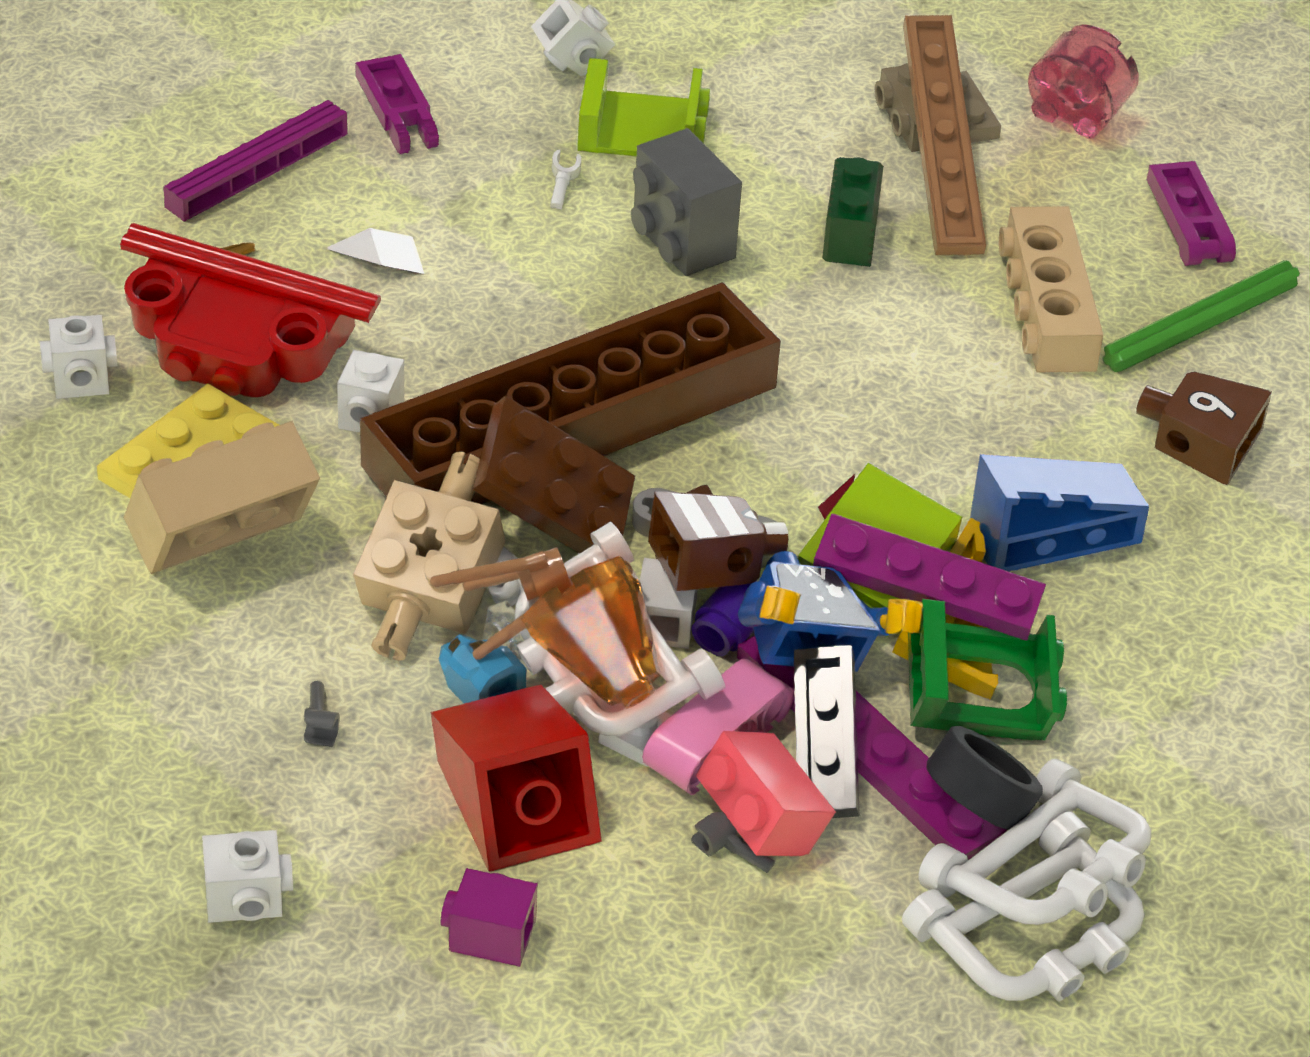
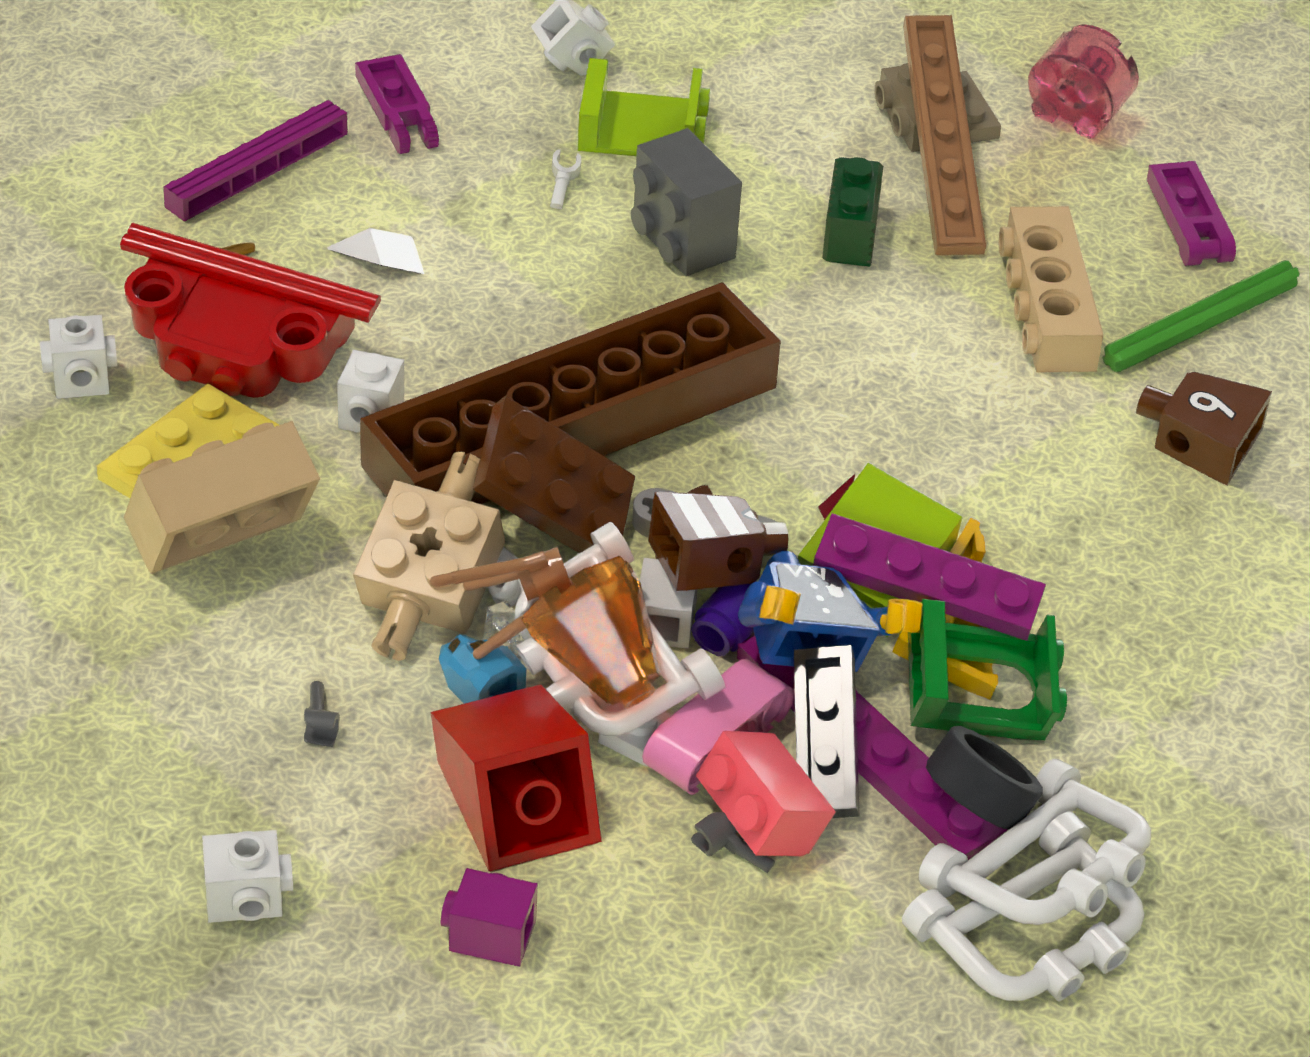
blue wedge [970,454,1149,572] -> none

